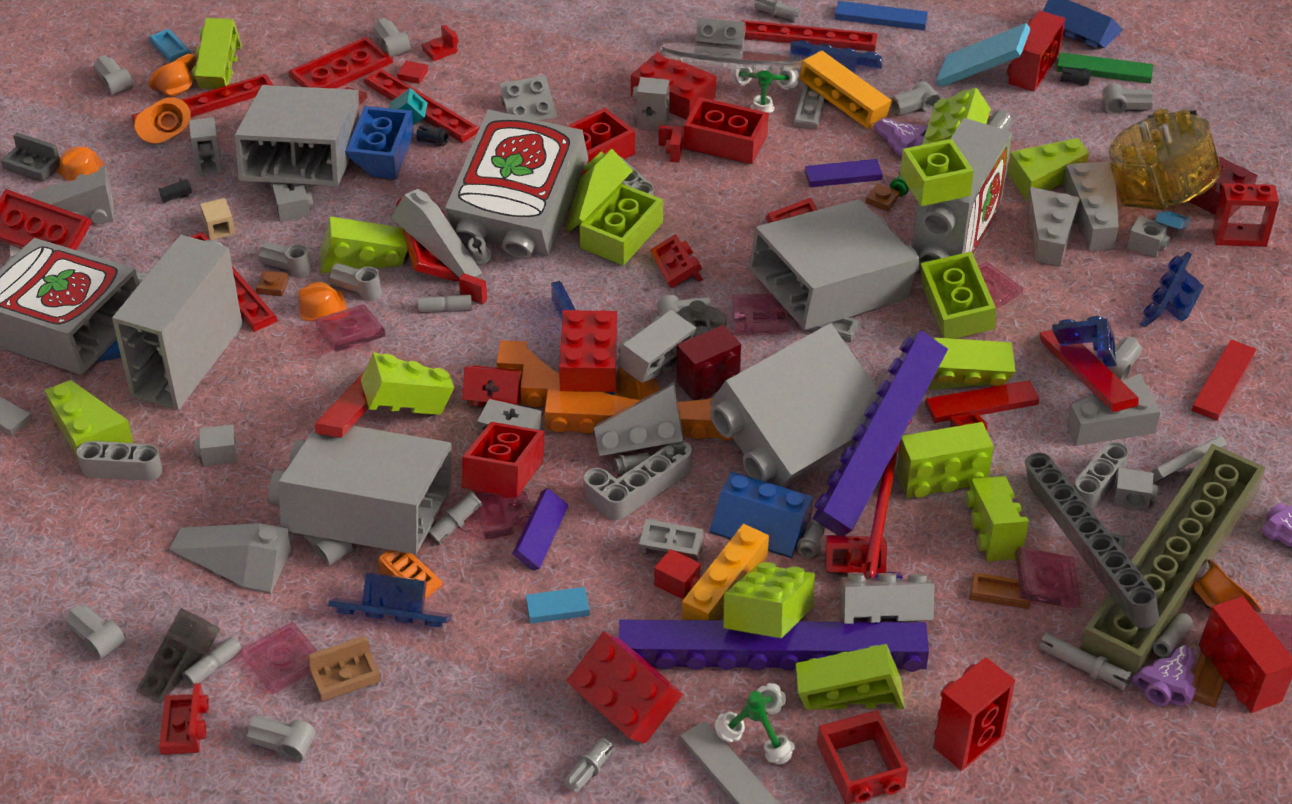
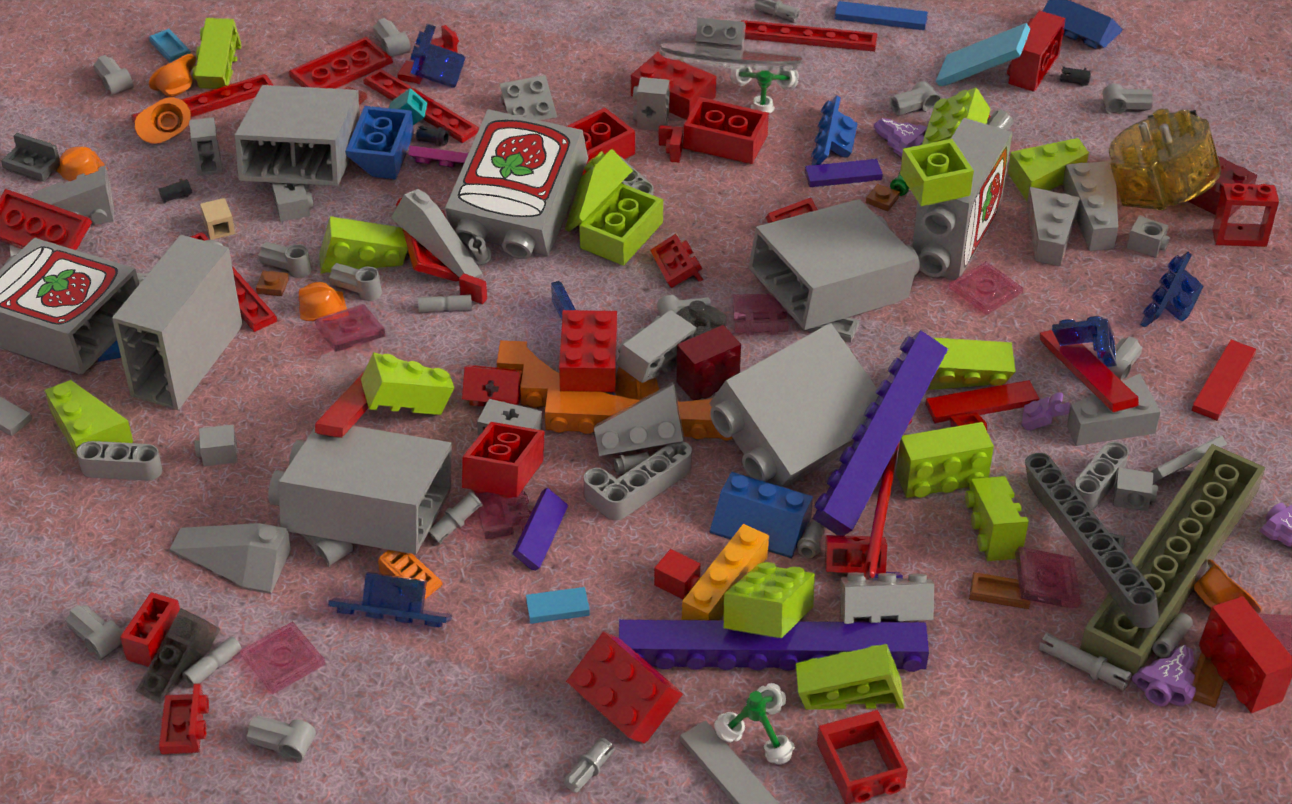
medium nougat bracket [307,636,381,702] -> none
light grey hinge [639,519,704,562] -> none
clear blue bracket [790,40,883,74] -> none
light grey tile [793,83,825,130] -> none
light orange brick [798,51,892,129] -> none
lime brick [921,251,996,339] -> none
red brick [933,657,1015,771] -> none
green tile [1057,52,1153,84] -> none
dark azure tile [1155,211,1190,229] -> none
none -> red brick [120,592,183,669]
none -> dark pink plate [408,146,469,167]
none -> clear blue bracket [410,24,465,88]
none -> blue bracket [811,95,858,165]
none -> medium lavender plate [1022,392,1071,431]

